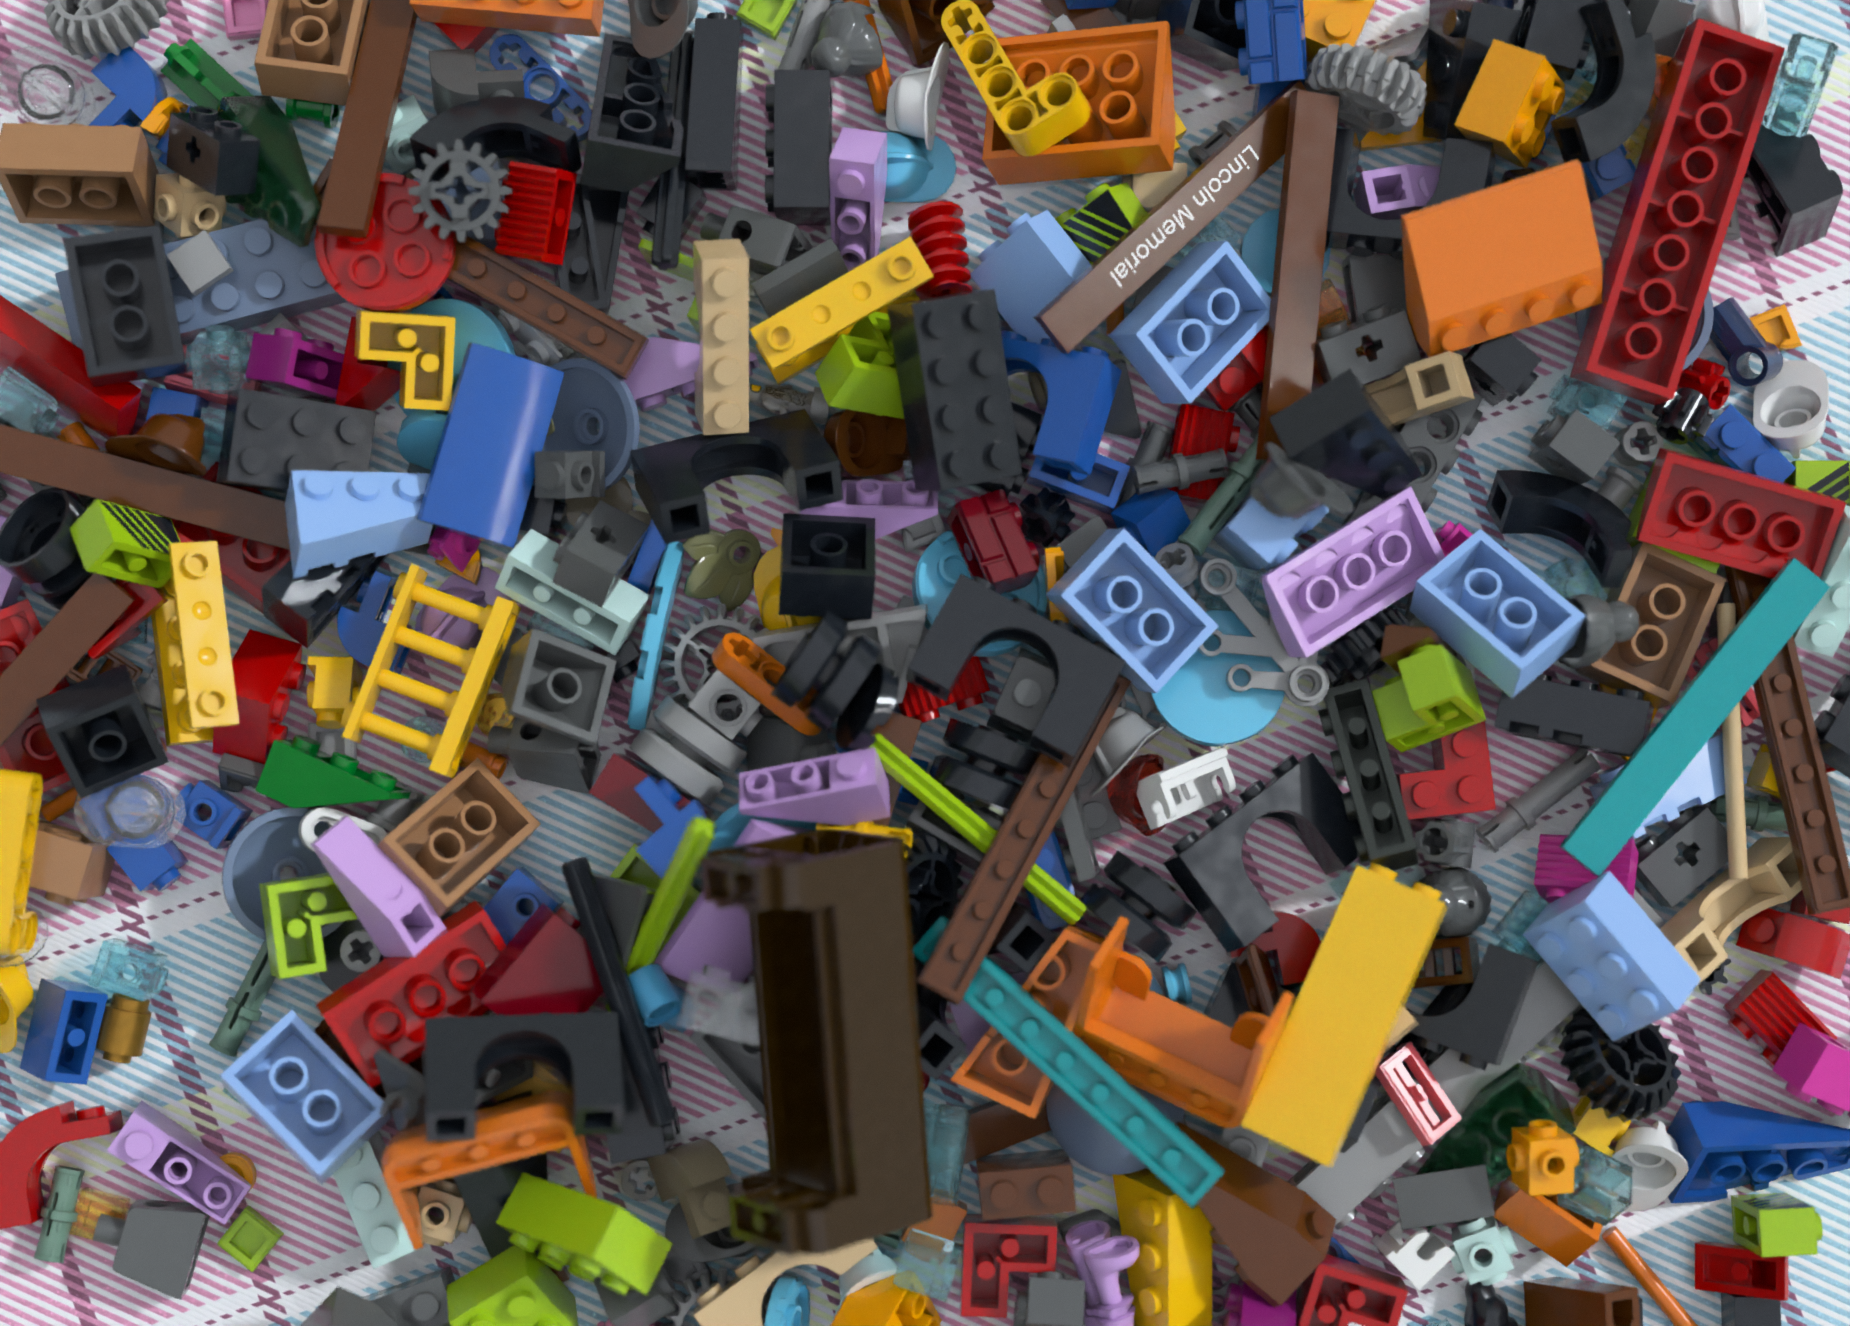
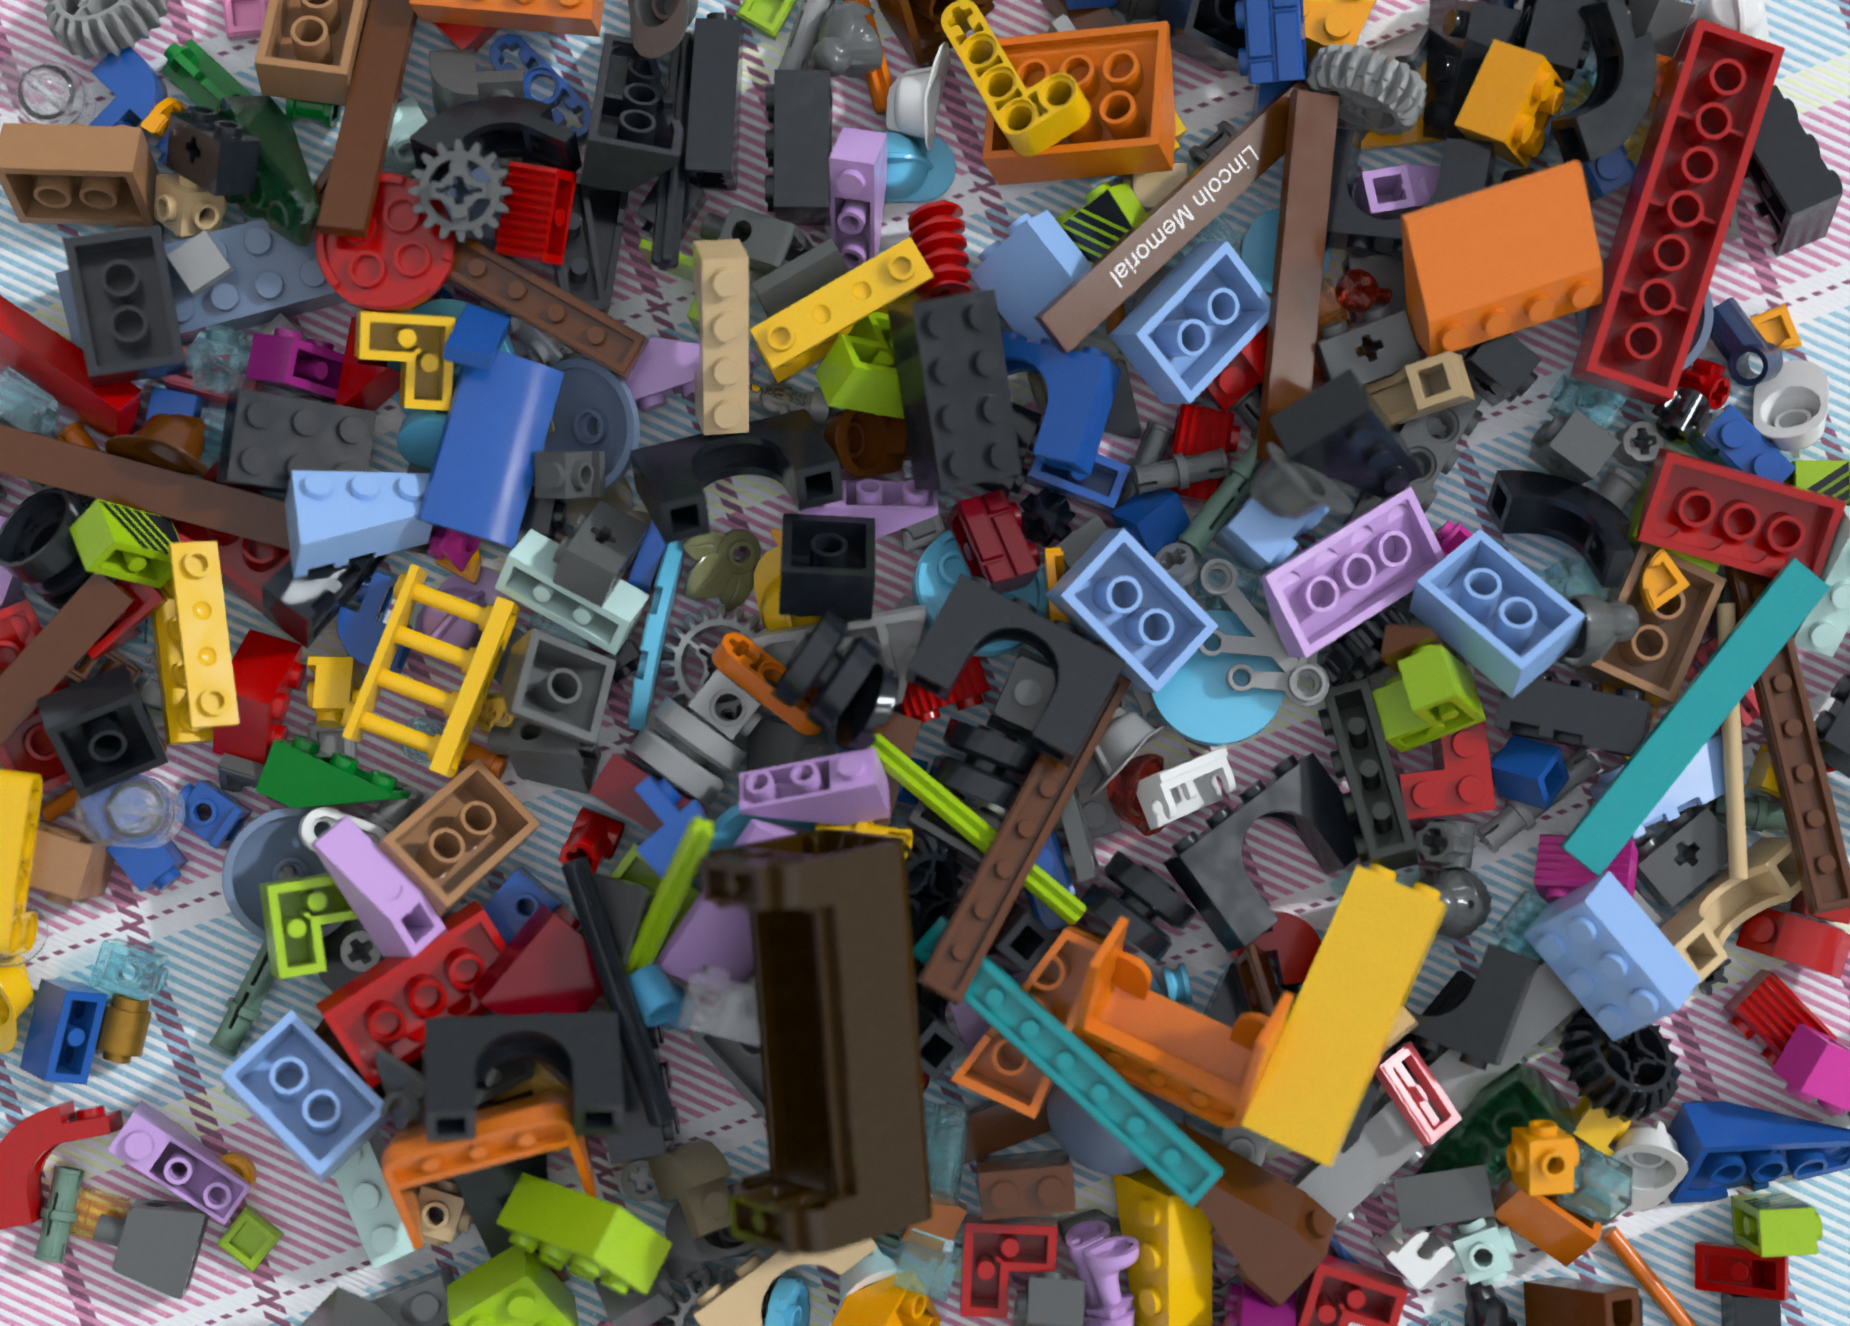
reddish brown slope [1412,936,1480,989] -> none
clear light blue brick [1761,32,1839,137] -> none
none -> blue tile [443,304,512,371]
none -> red piece [558,806,625,875]
none -> clear red piece [1335,269,1392,312]
none -> blue brick [1491,734,1570,810]
none -> light orange tile [1640,548,1690,613]

